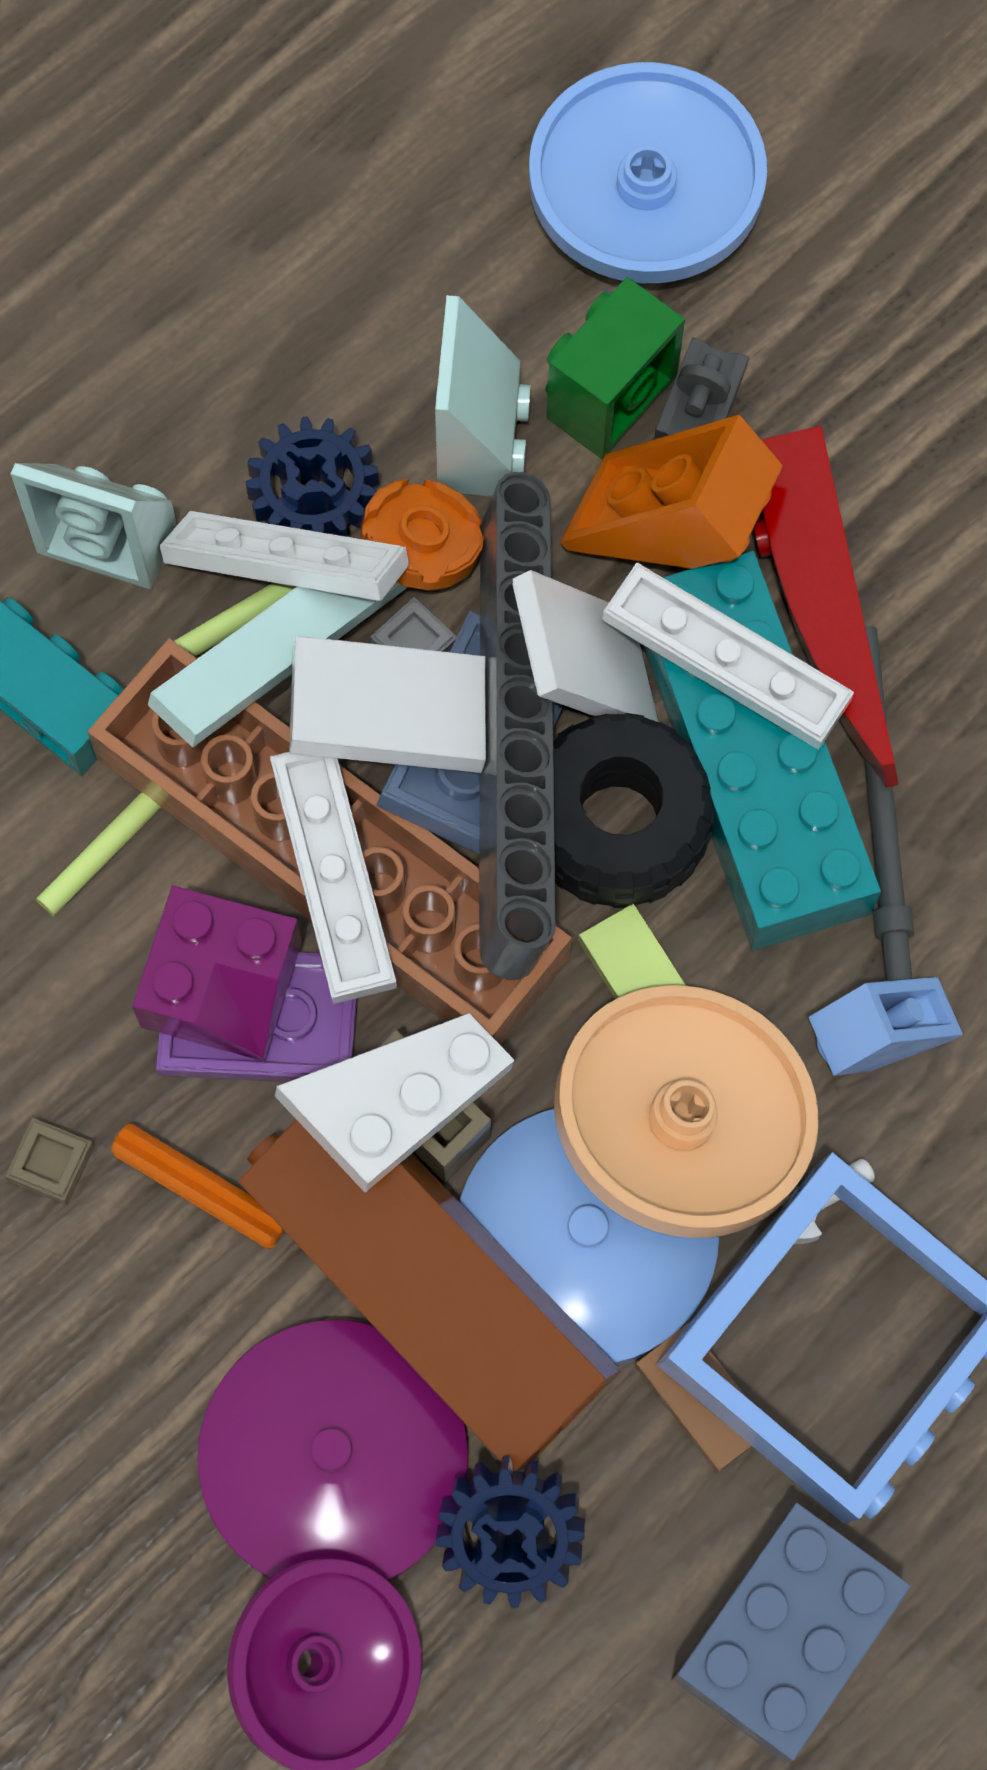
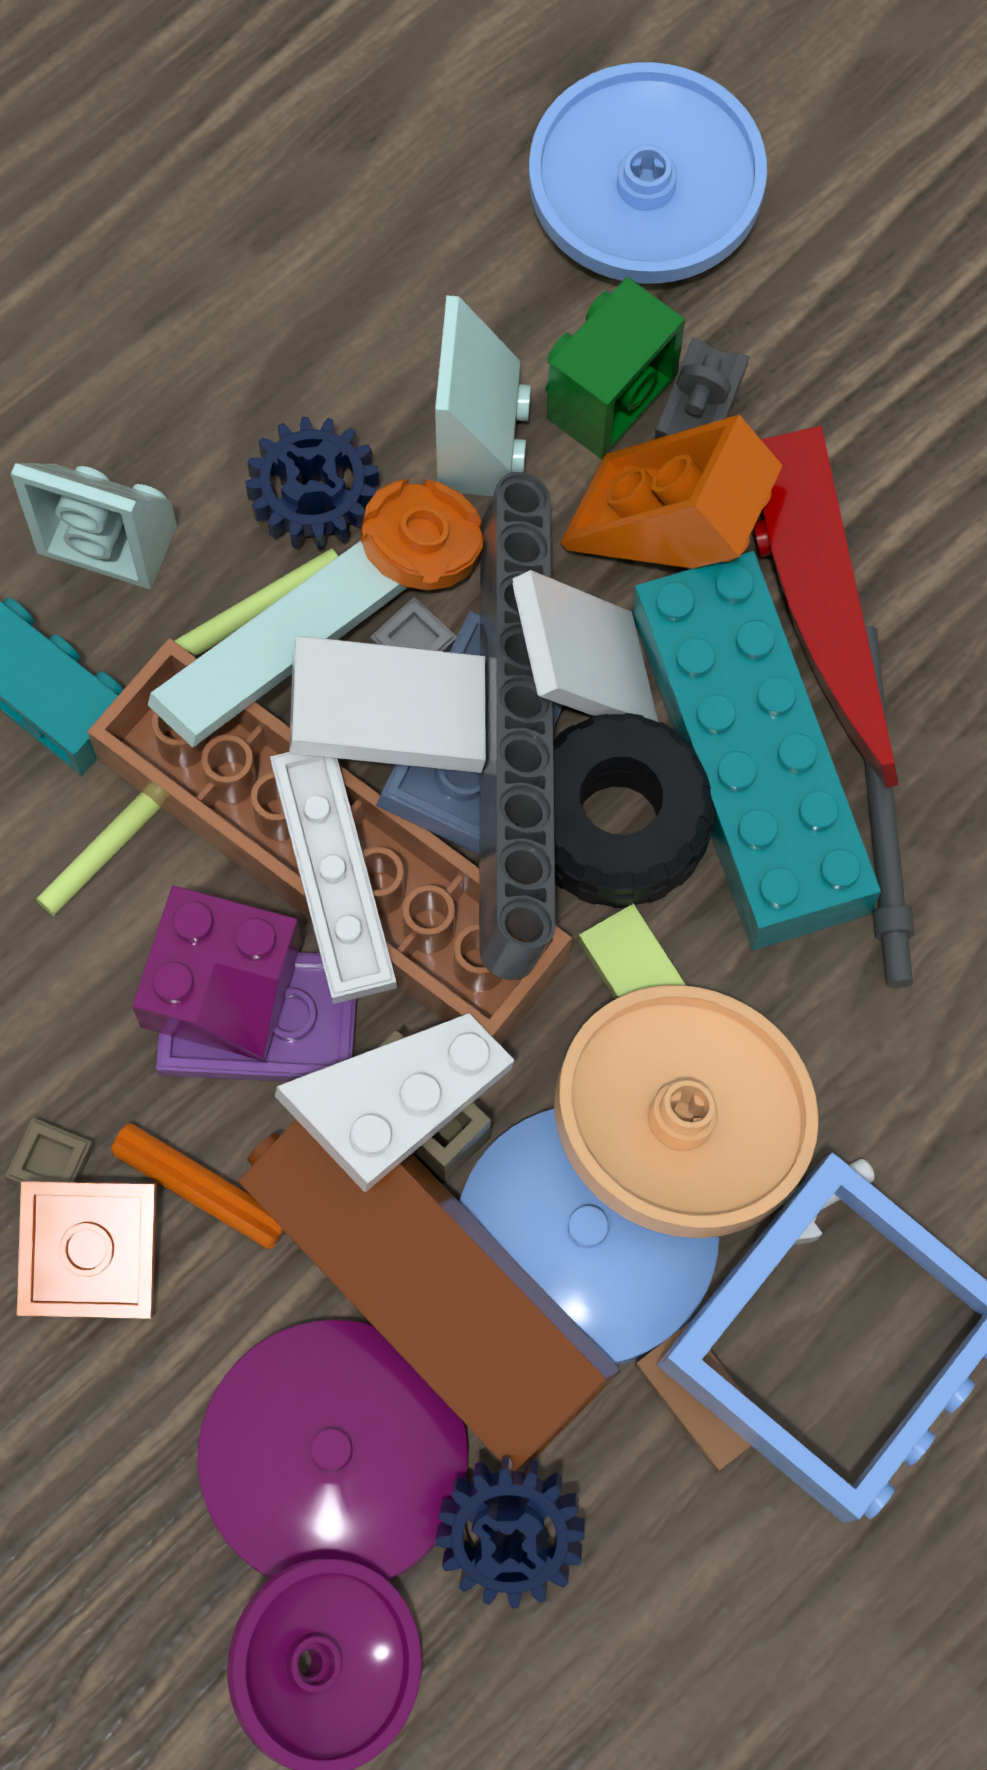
white tile [160,511,409,601] -> none
white tile [602,563,854,750] -> none
sand blue brick [672,1502,911,1763] -> none
light blue slope [808,977,963,1076] -> none
none -> plate [17,1180,157,1319]

